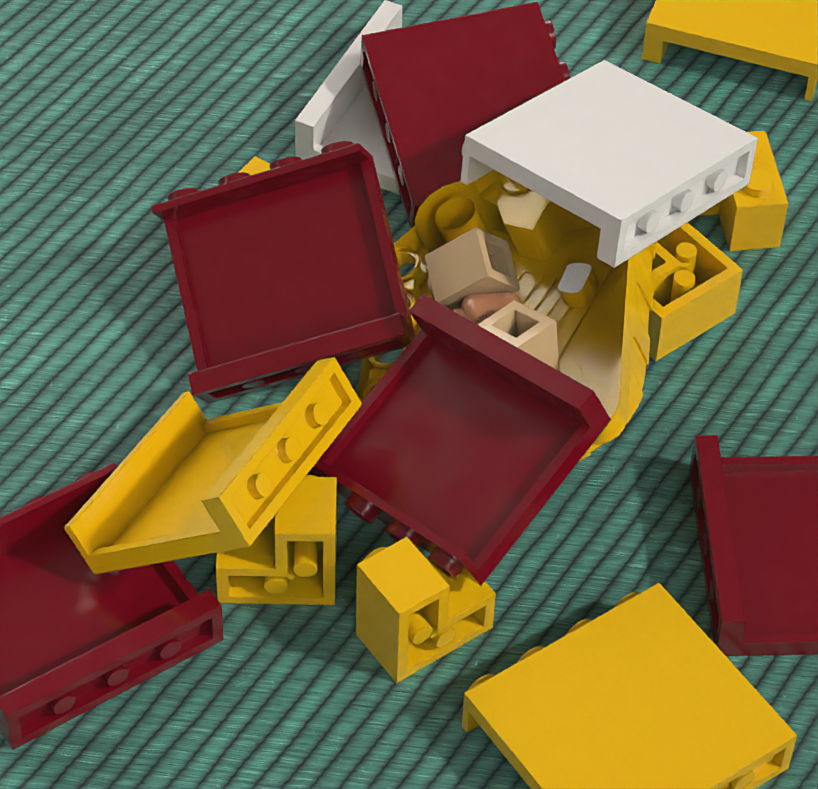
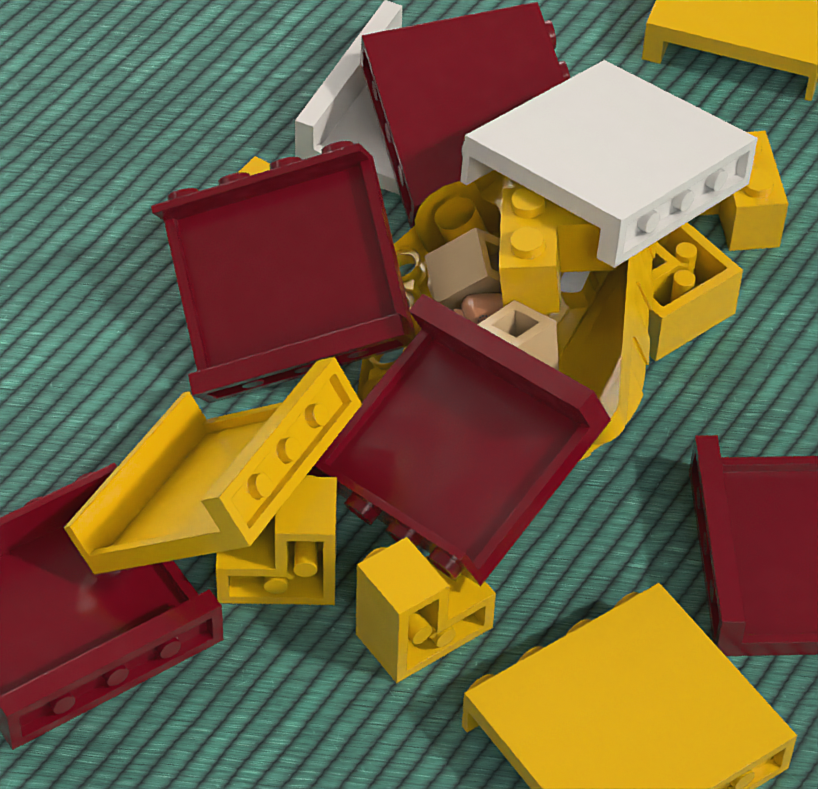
none -> yellow brick [499,187,617,314]

